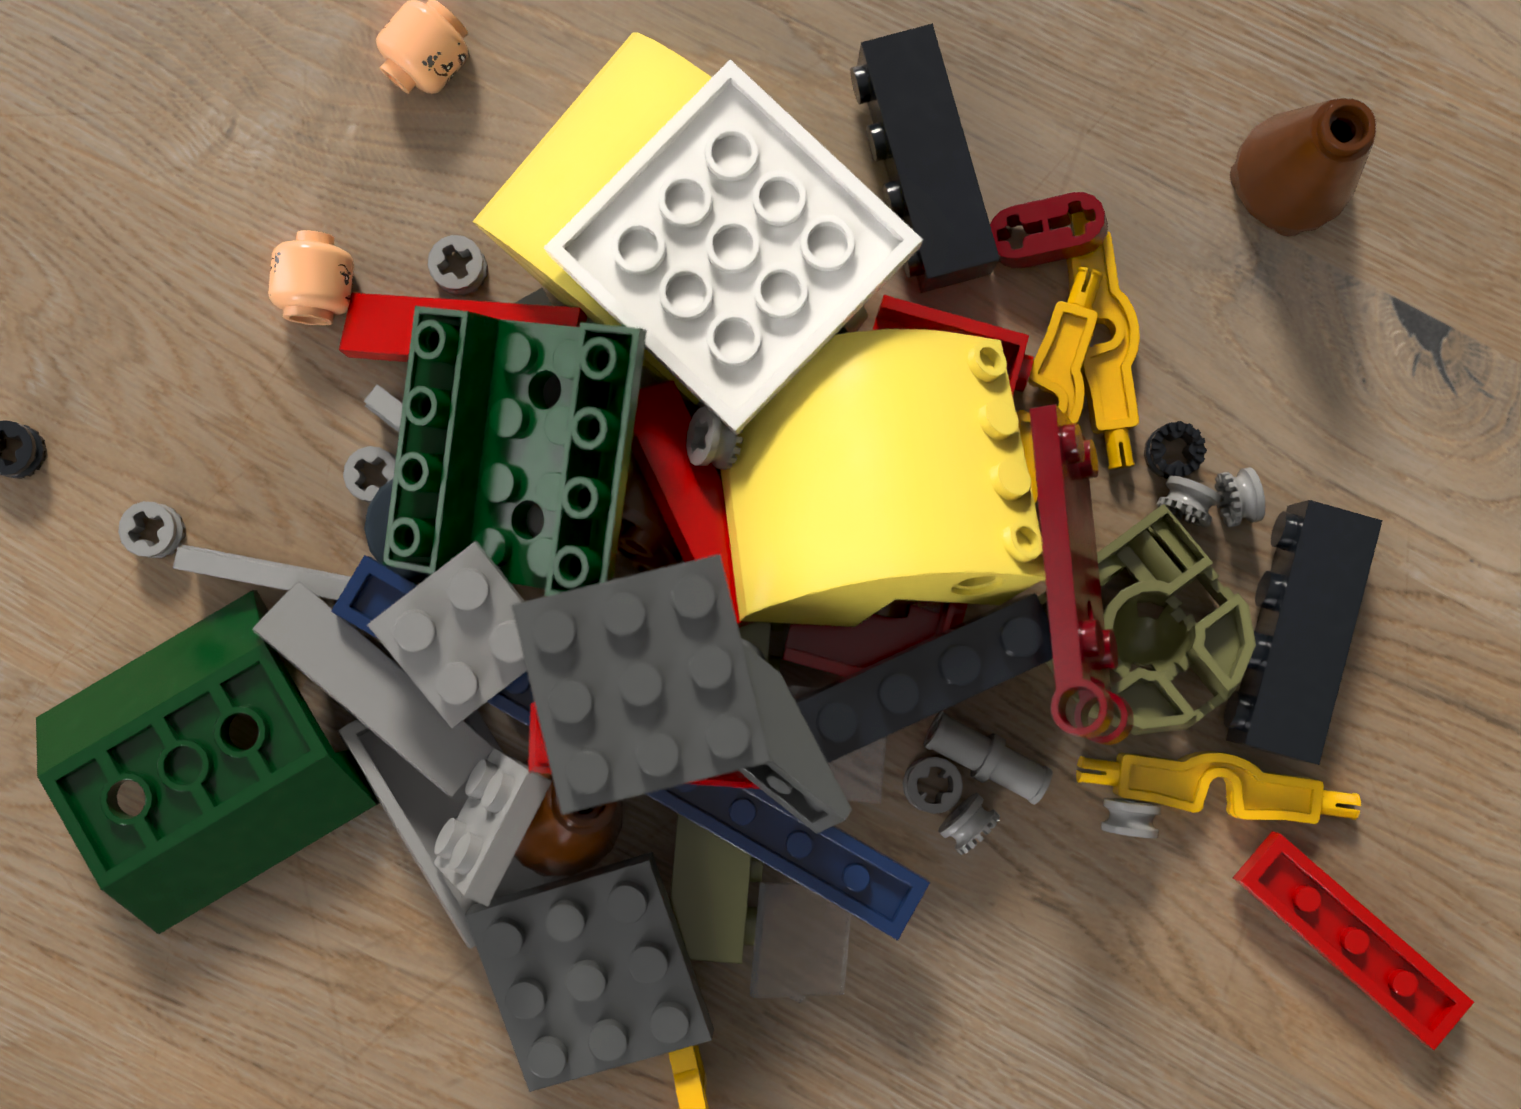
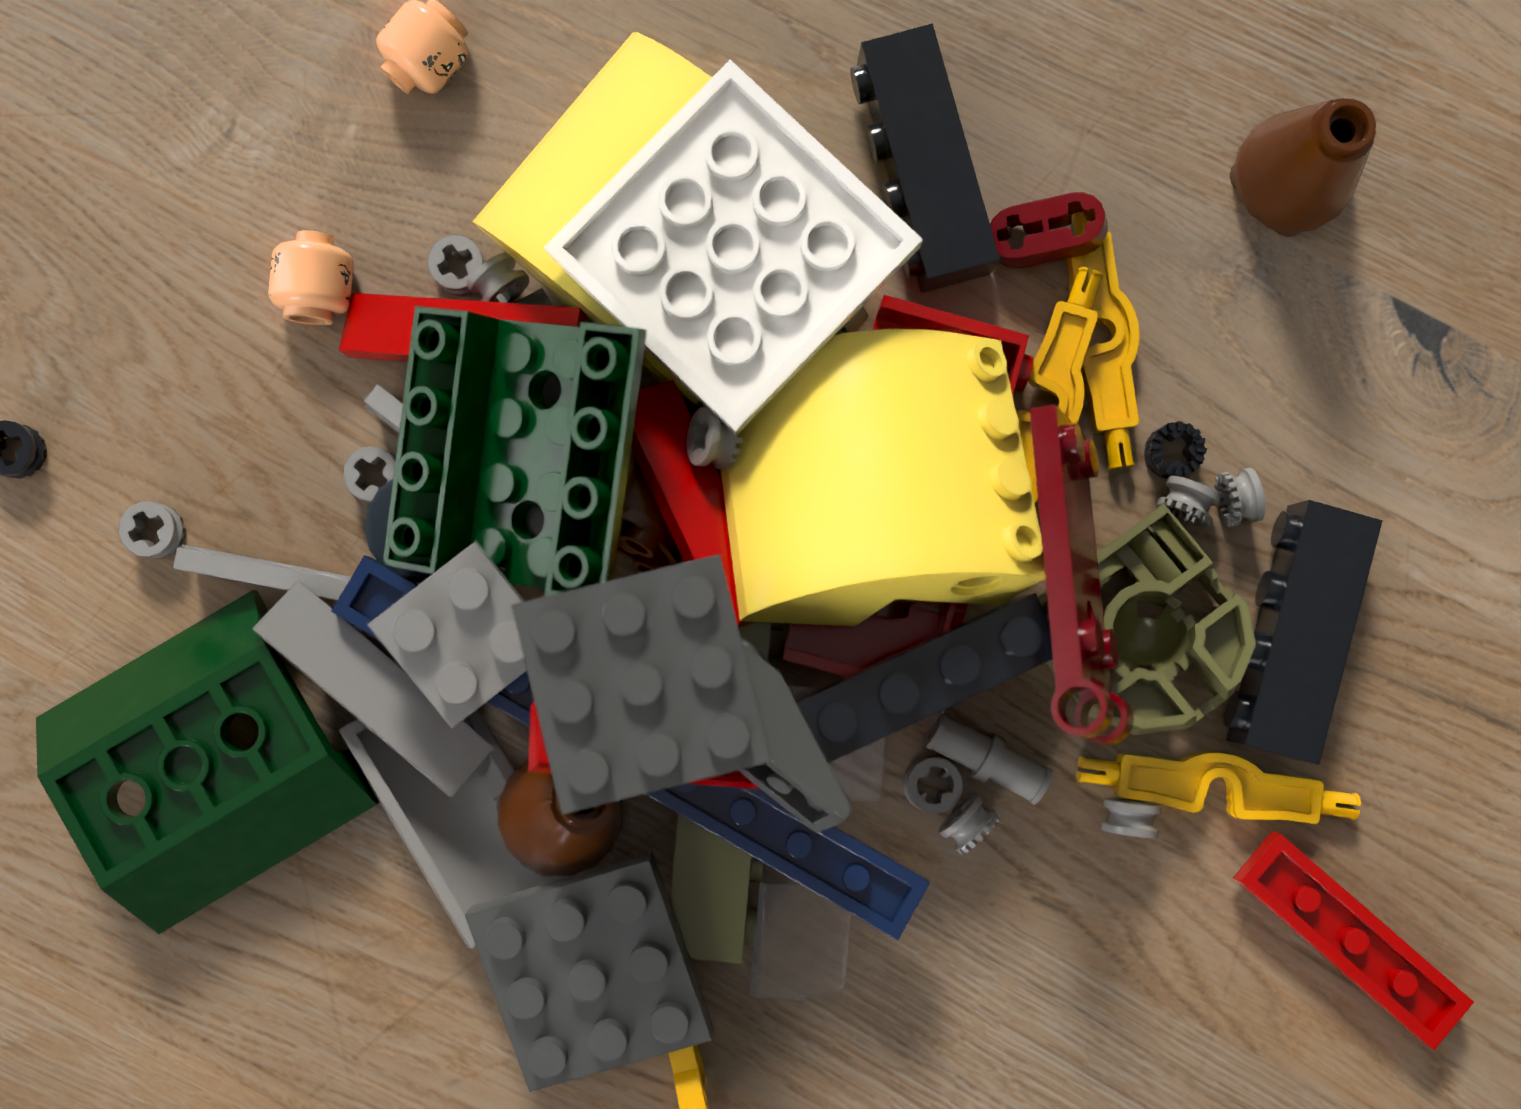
light grey plate [433,748,552,906] -> none
none -> light grey bush [467,252,530,303]

